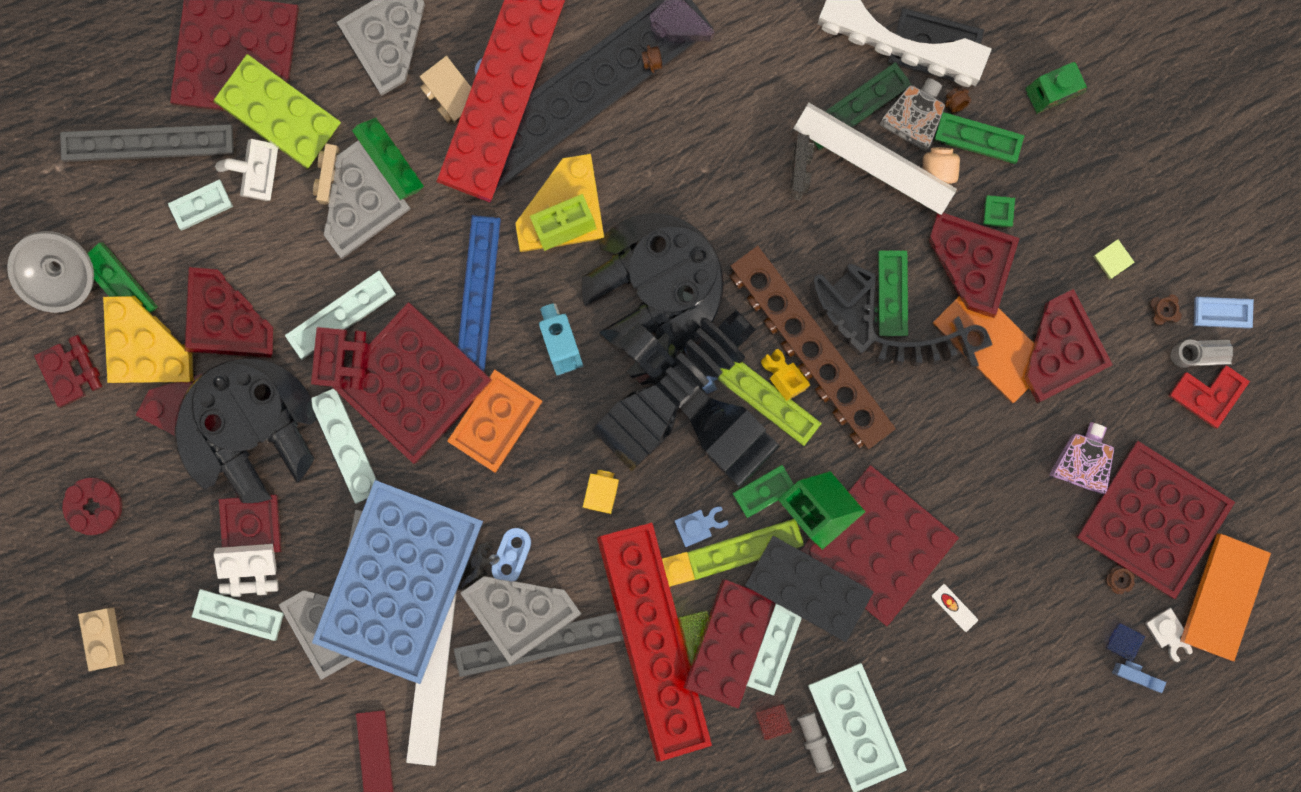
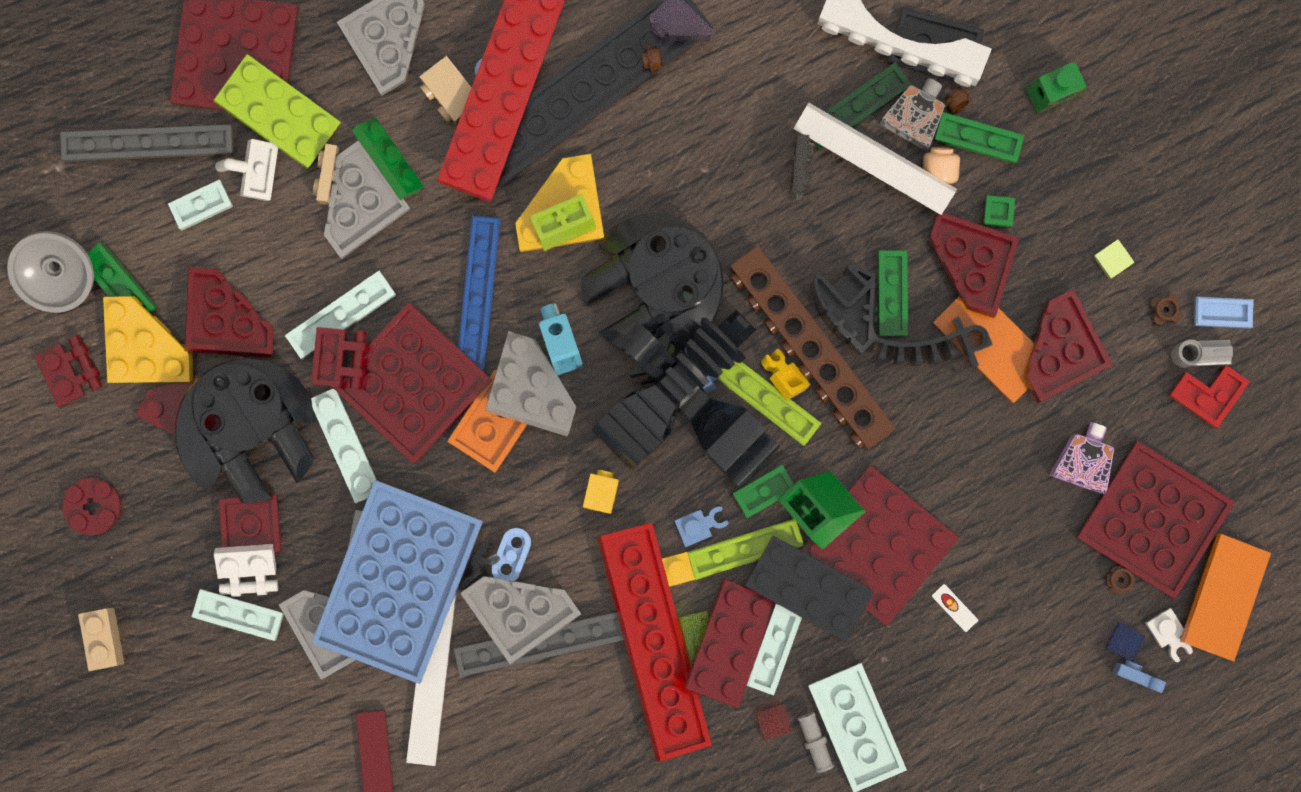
none -> light grey plate [485,331,576,436]

